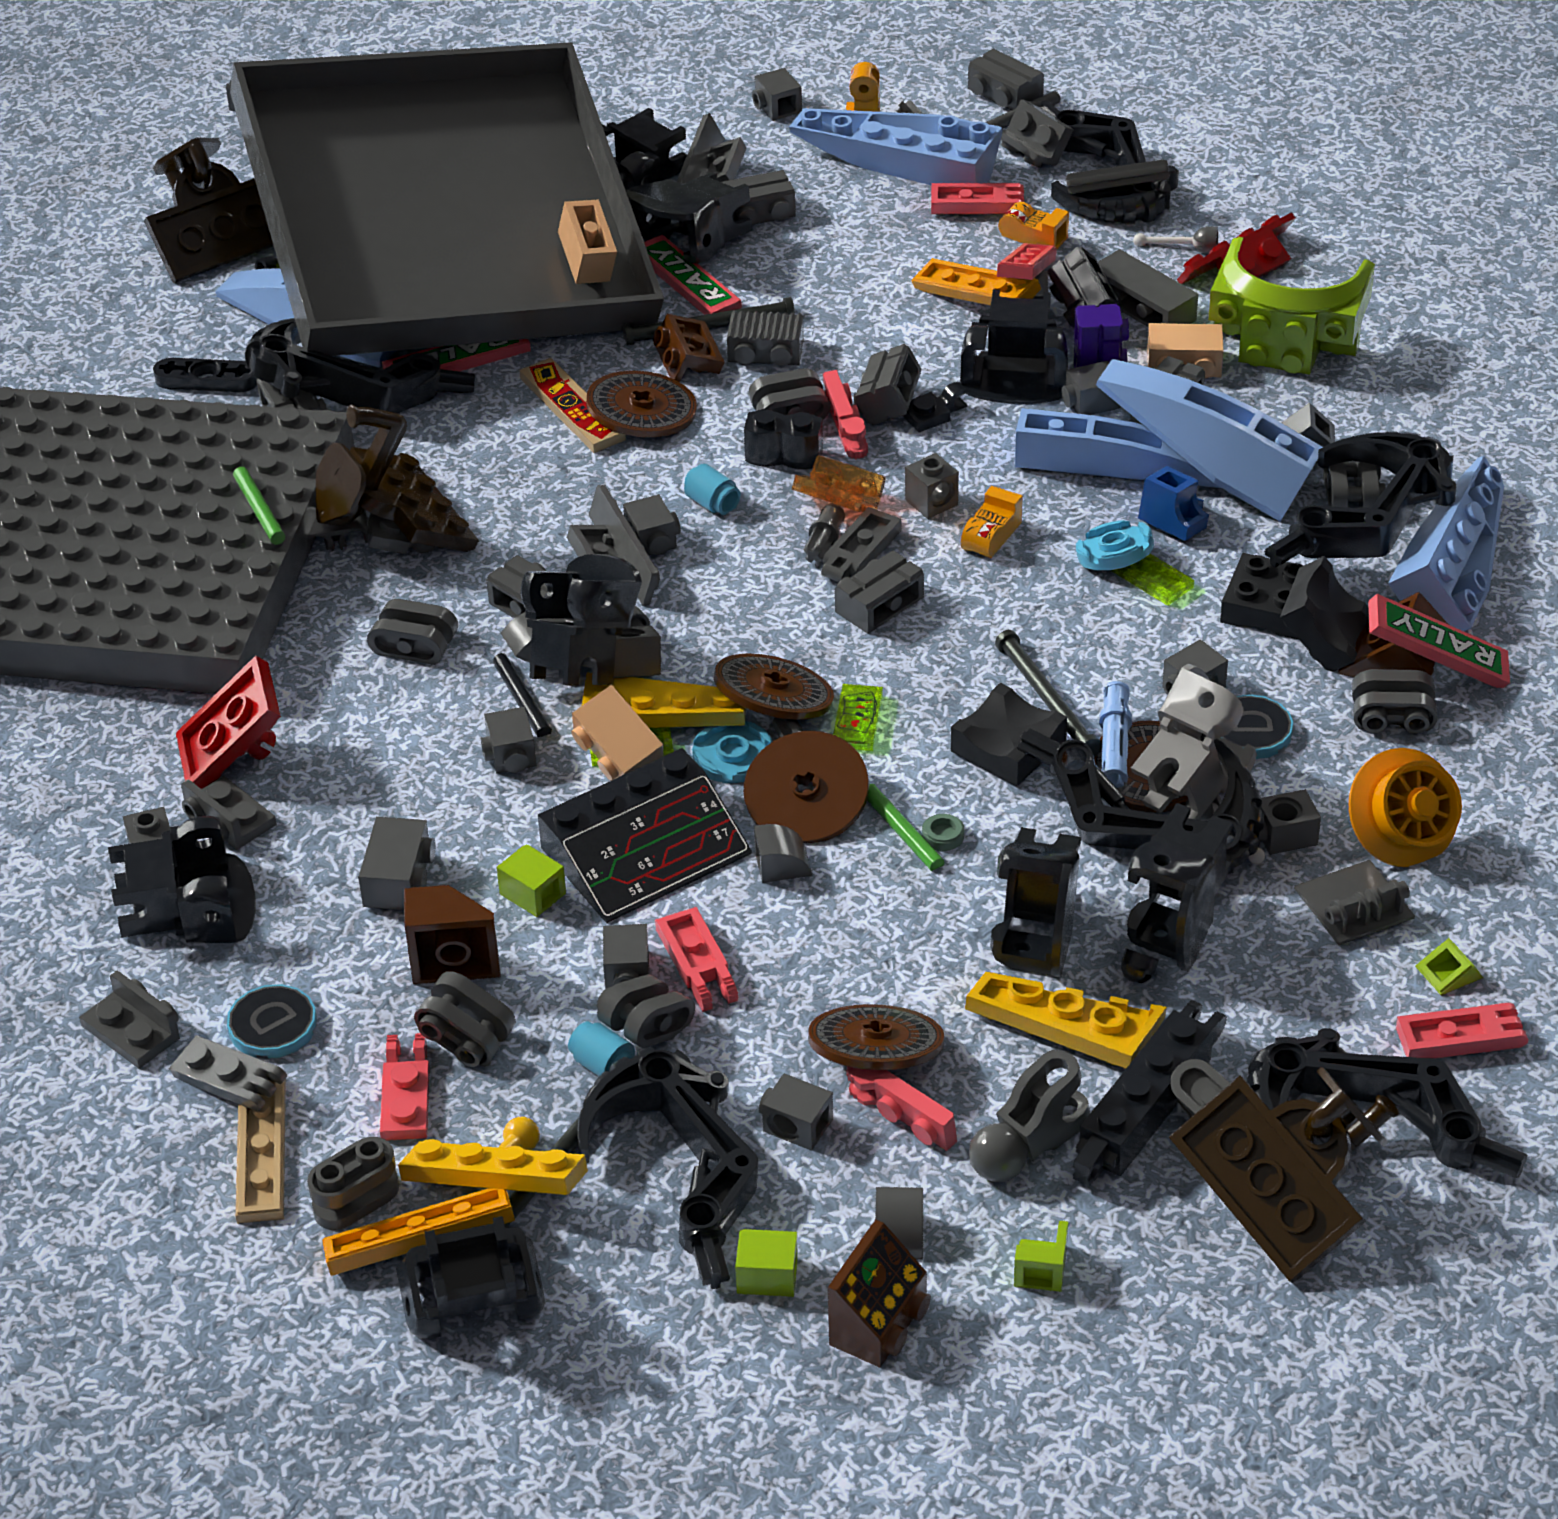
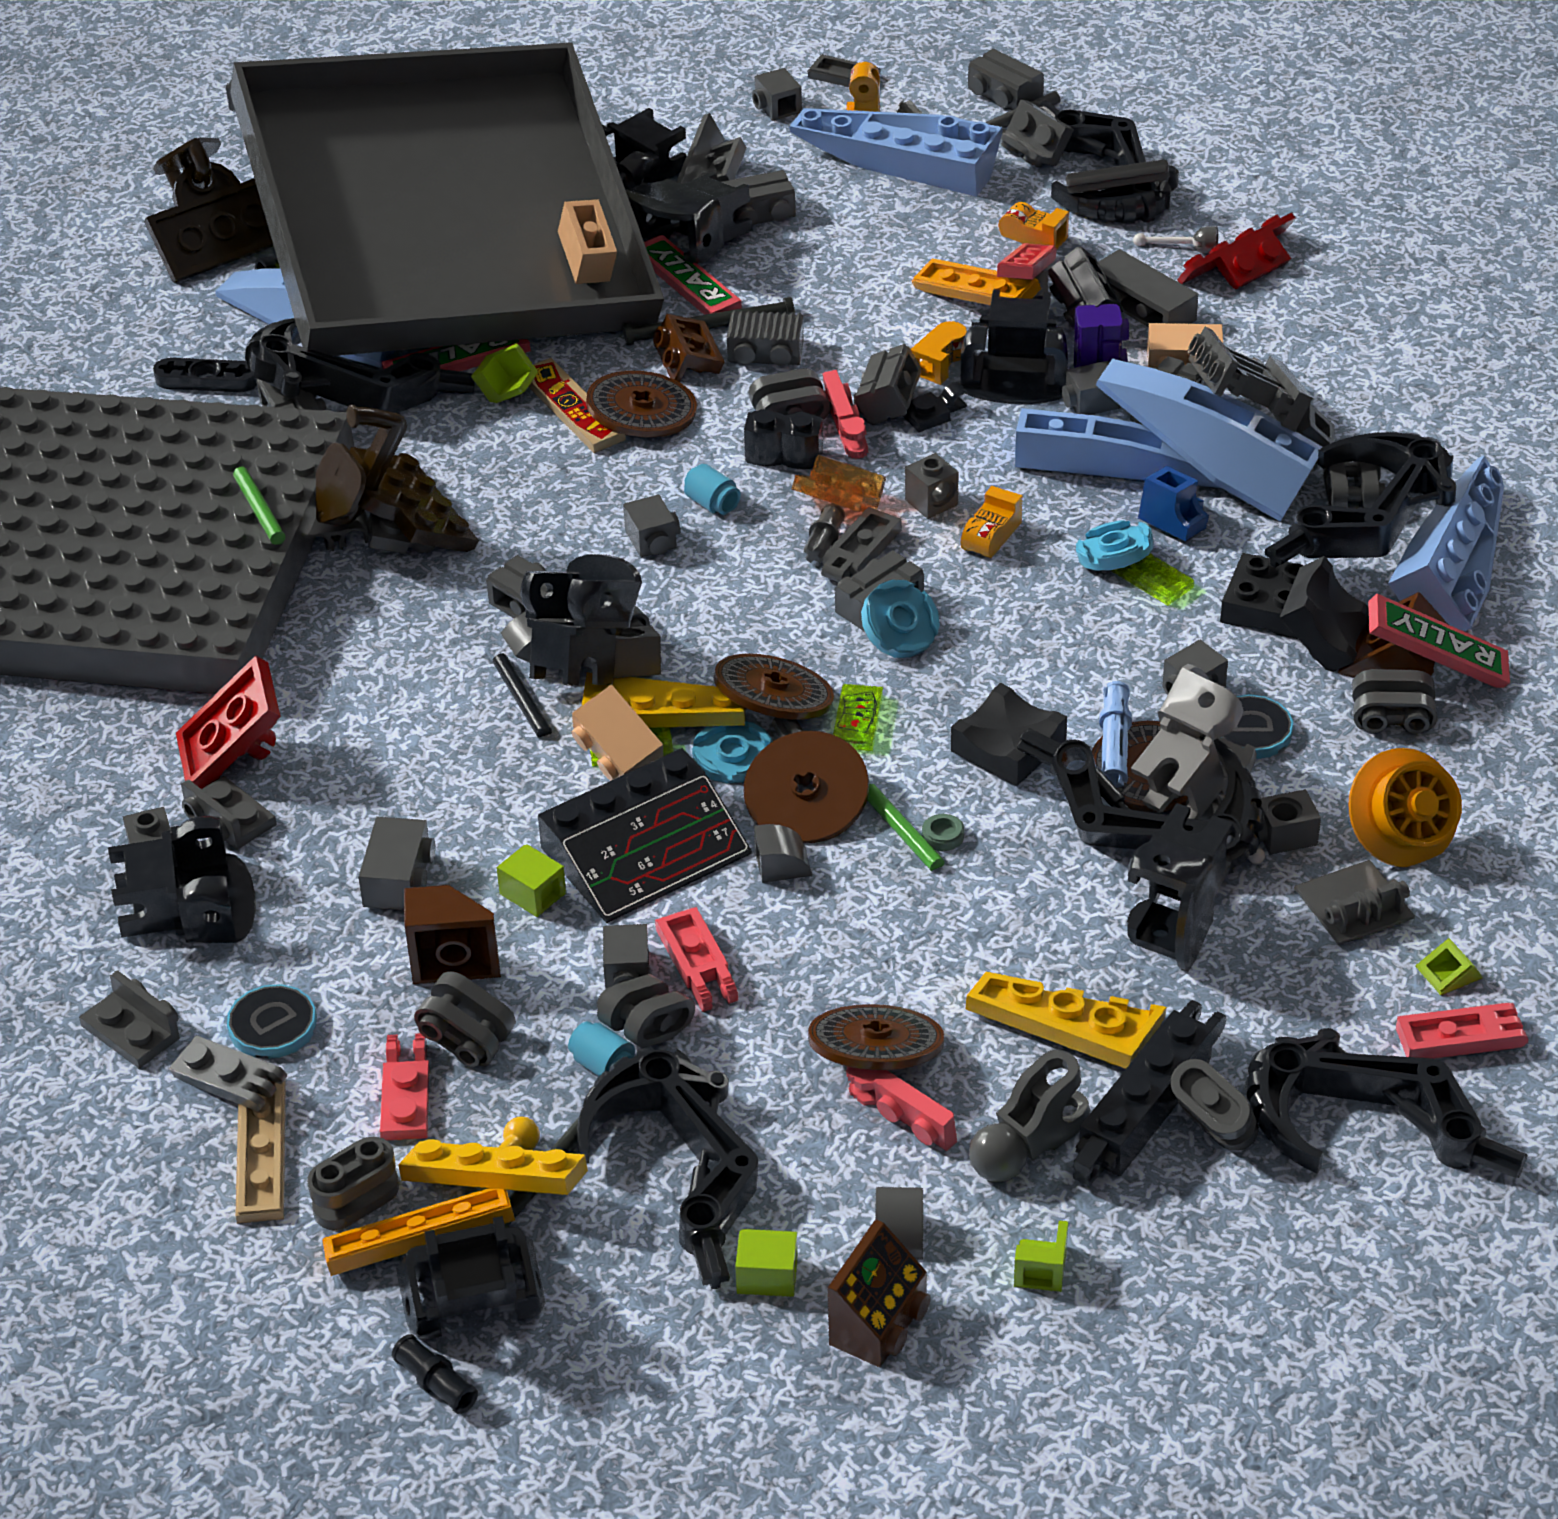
dark grey brick [367,599,458,665] -> none
dark grey brick [480,706,537,774] -> none
dark grey bracket [567,485,660,606] -> none
dark grey brick [759,1073,833,1151] -> none
coral hinge [931,183,1024,214] -> none
black piece [990,827,1081,977] -> none
pearl dark grey bar [995,630,1102,757] -> none
black hinge [1121,948,1159,983] -> none
dark brown plate [1169,1067,1399,1283] -> none
lime piece [1208,237,1375,375] -> none
none -> black pin [391,1334,478,1414]
none -> lime panel [471,344,538,403]
none -> dark grey tile [808,54,881,87]
none -> medium azure tile [861,579,940,658]
none -> light orange leg [911,321,967,385]
none -> dark grey fence [1188,326,1313,432]

